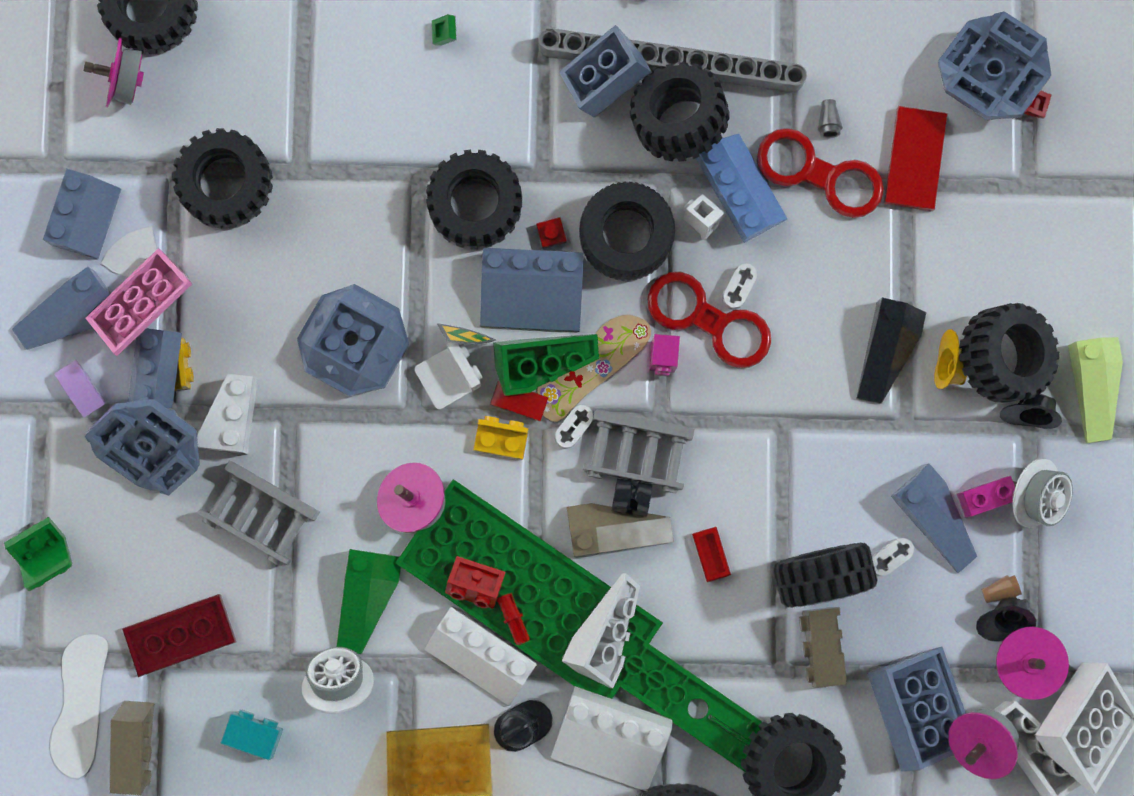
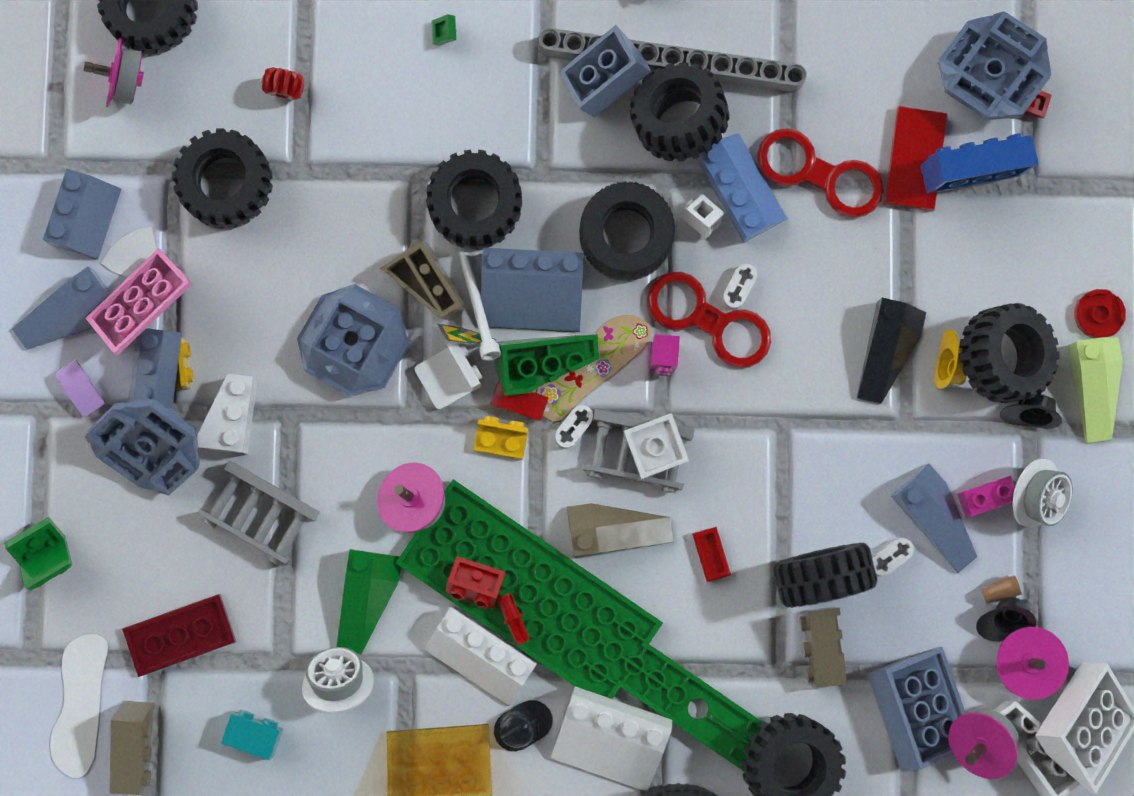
red plate [536,217,567,249] -> none
white wedge [562,573,640,688] -> none
black wheel [612,478,652,517] -> none
flat silver cone [818,99,843,138] -> none
none -> red gear [261,67,304,100]
none -> dark tan wedge [380,241,467,320]
none -> white piece [459,250,501,361]
none -> white plate [623,413,689,479]
none -> blue brick [920,133,1038,194]
none -> red tile [1074,289,1126,339]

